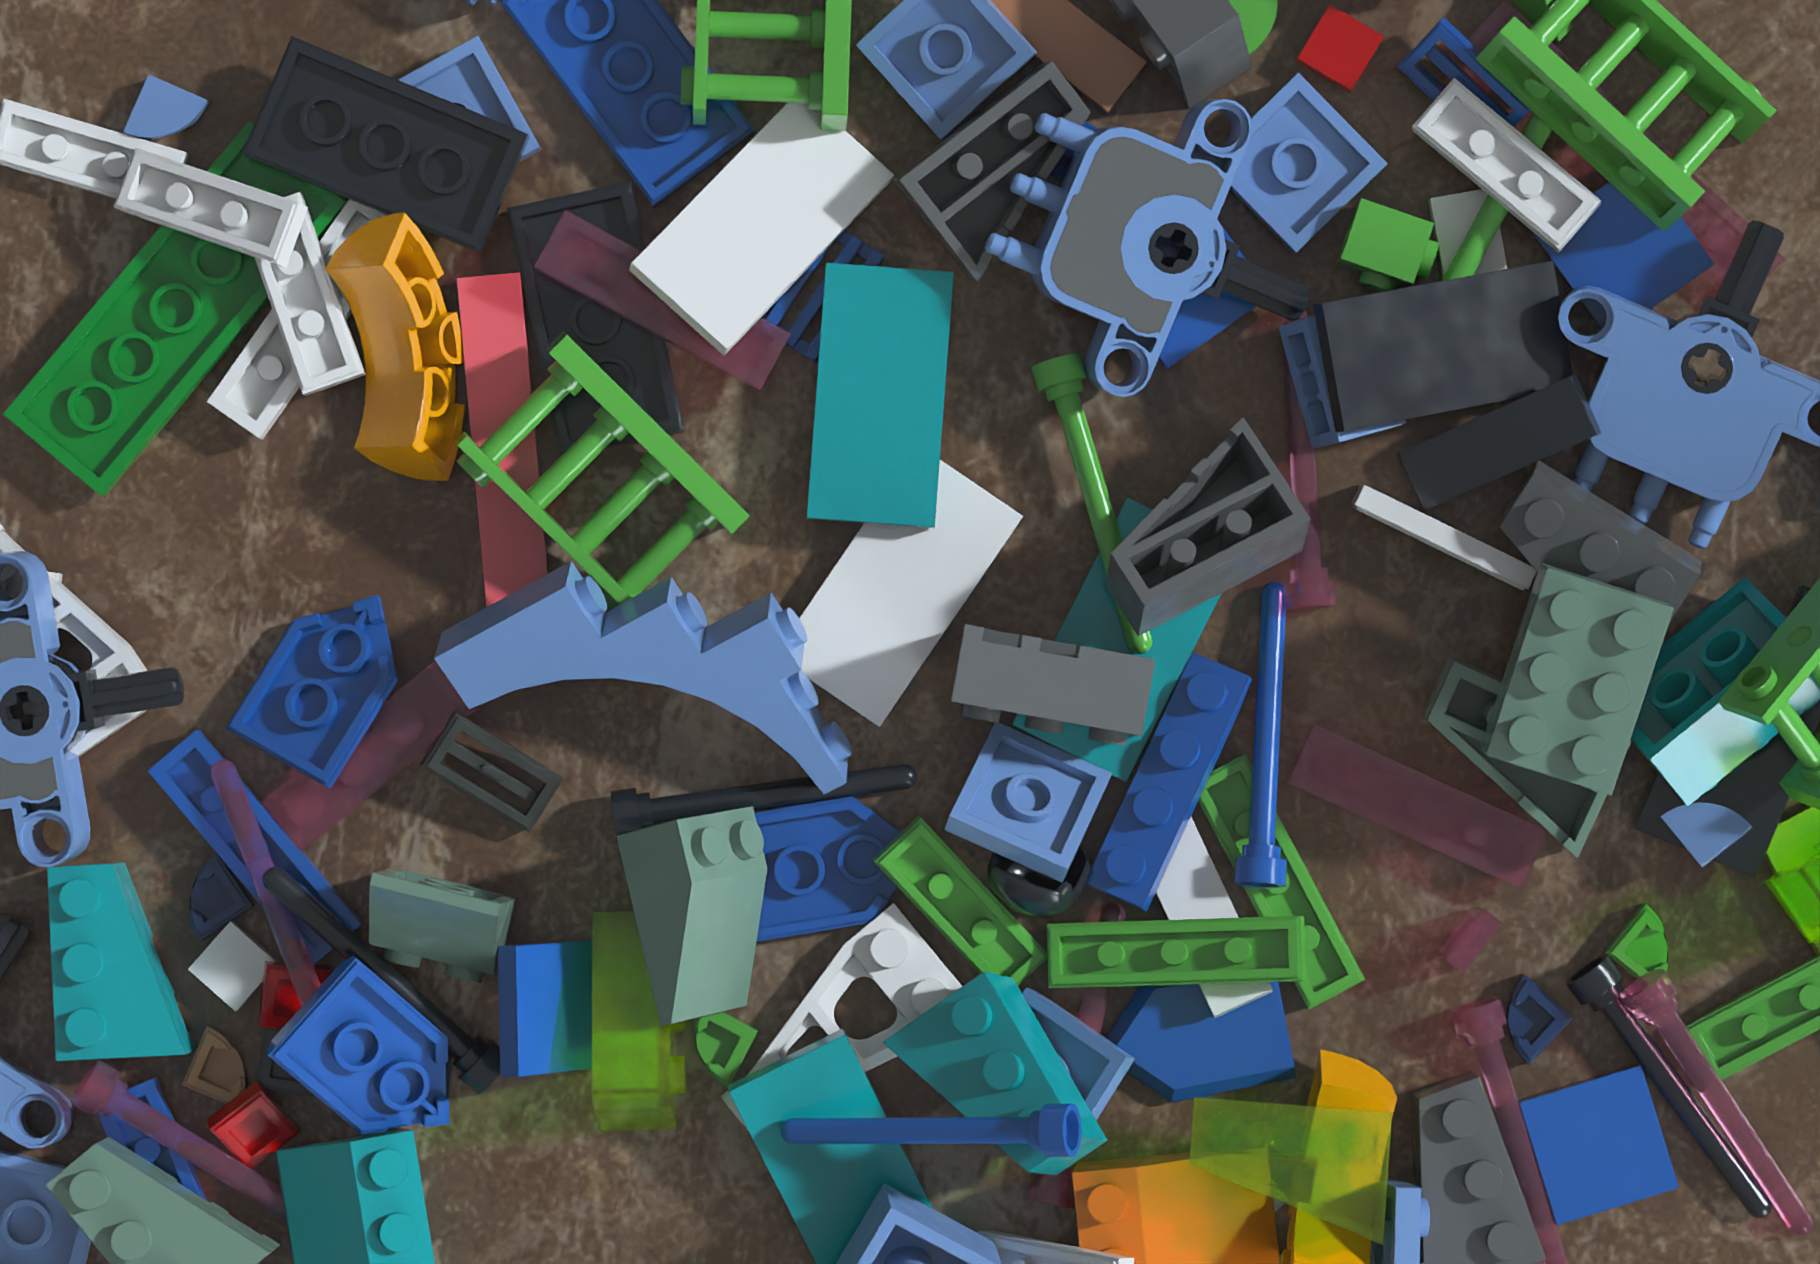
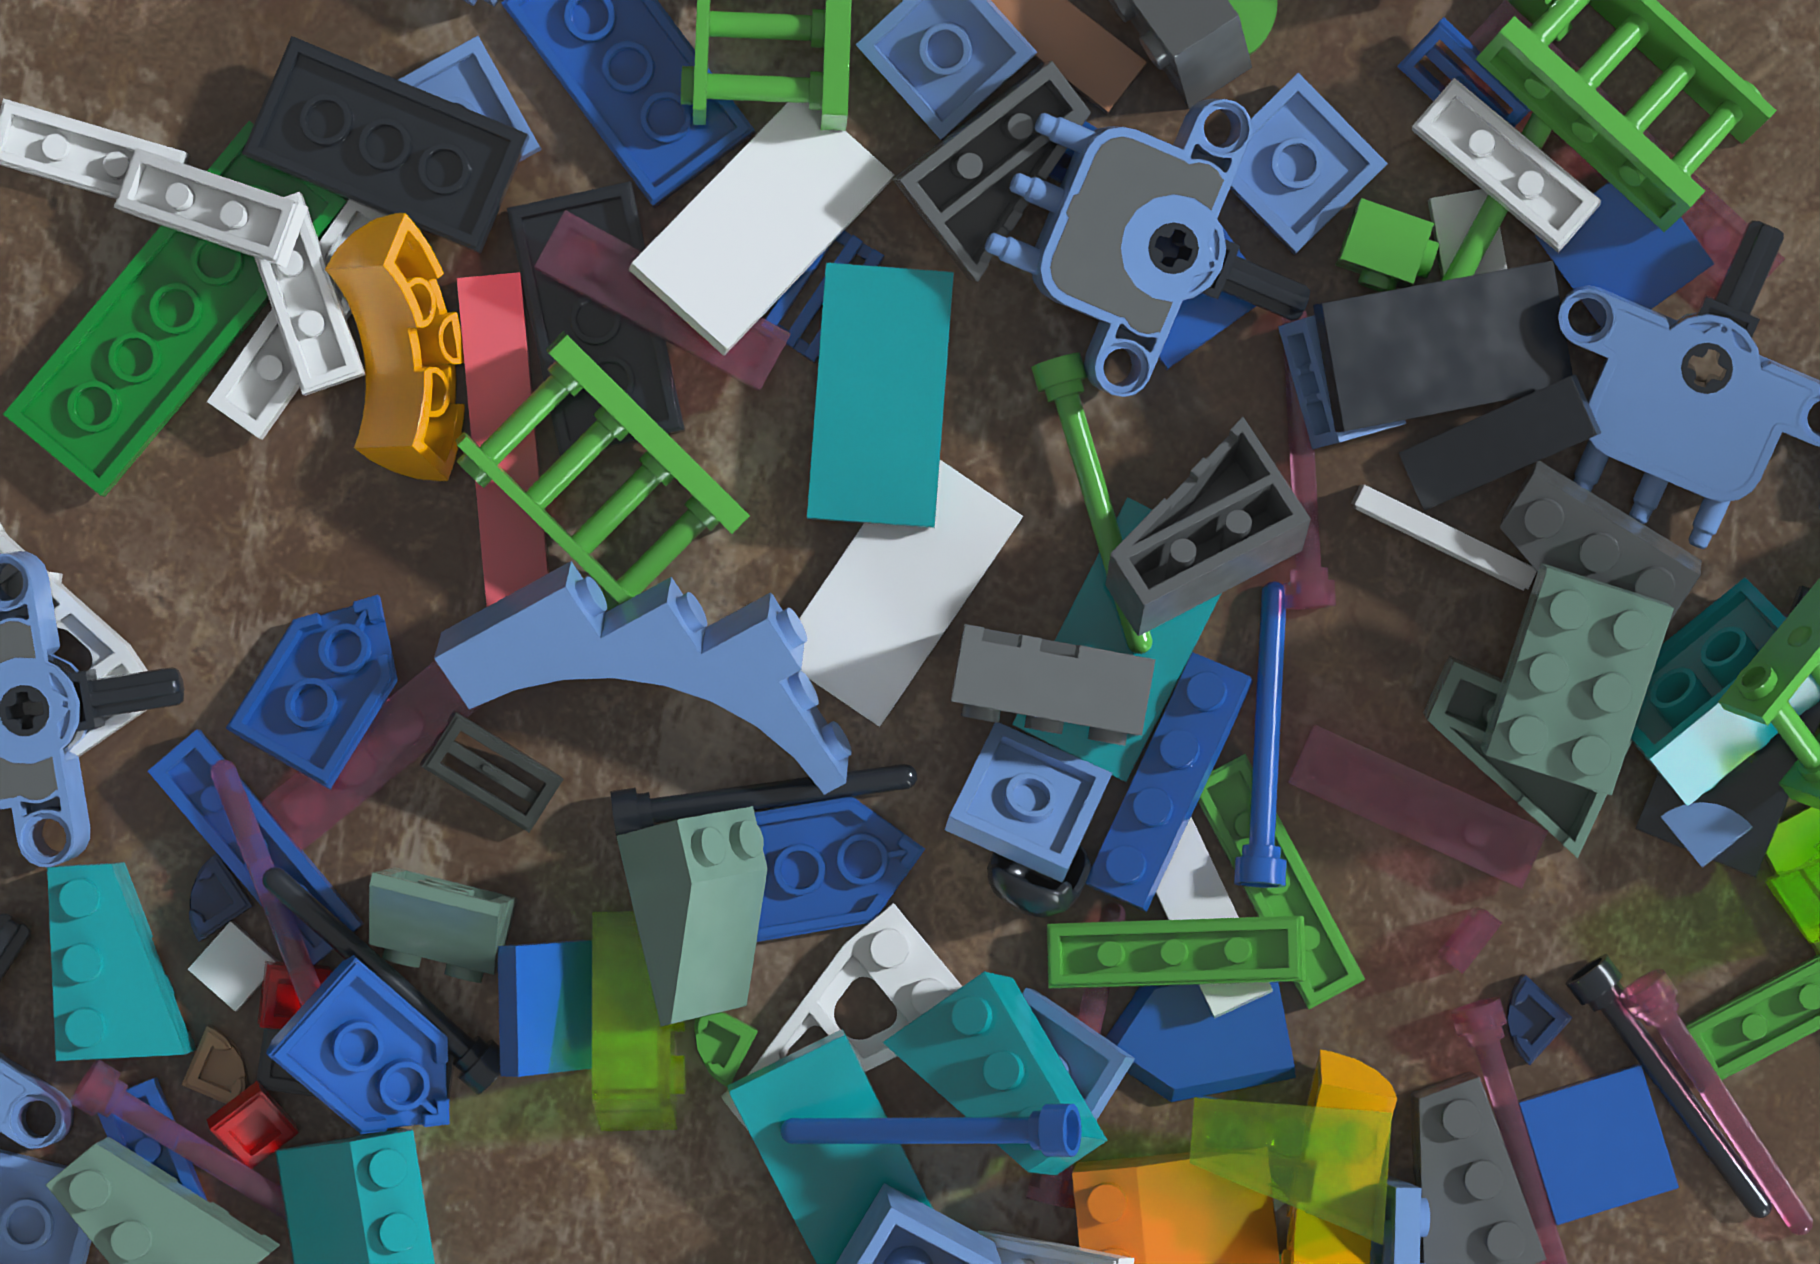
medium blue tile [123,74,210,140] -> none
bright green tile [872,815,1048,985] -> none
red tile [1295,4,1384,94] -> none
bright green tile [1603,903,1668,994] -> none

